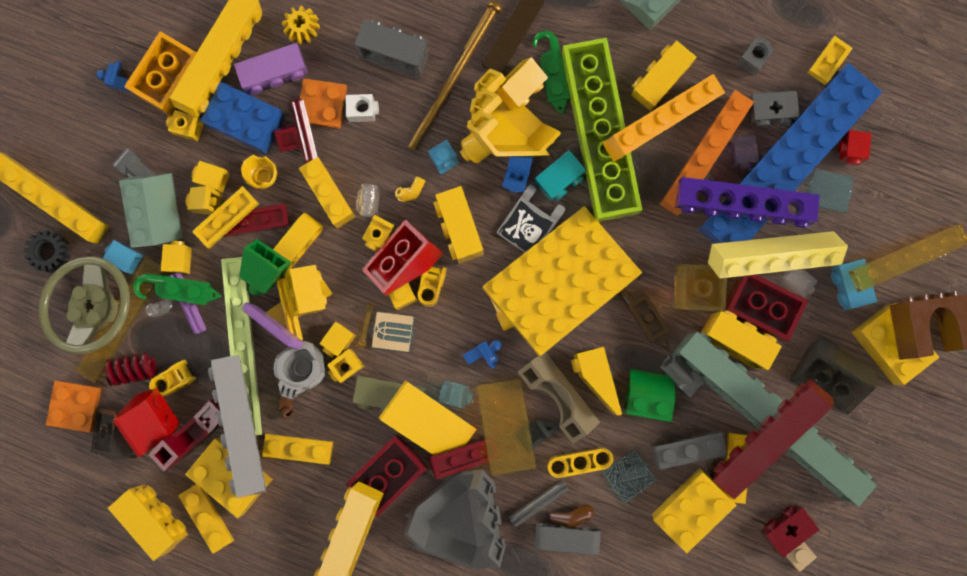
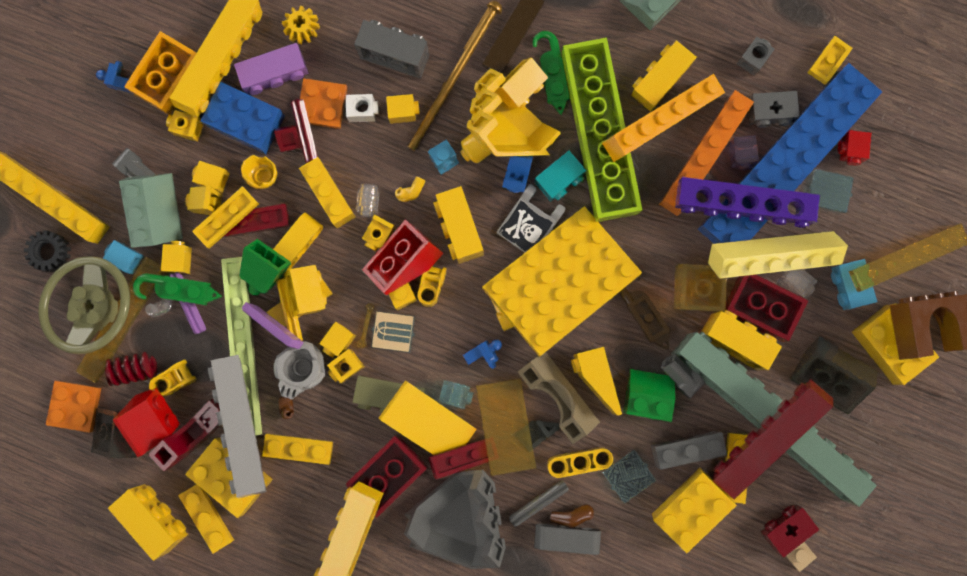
none -> yellow brick [386,94,420,124]

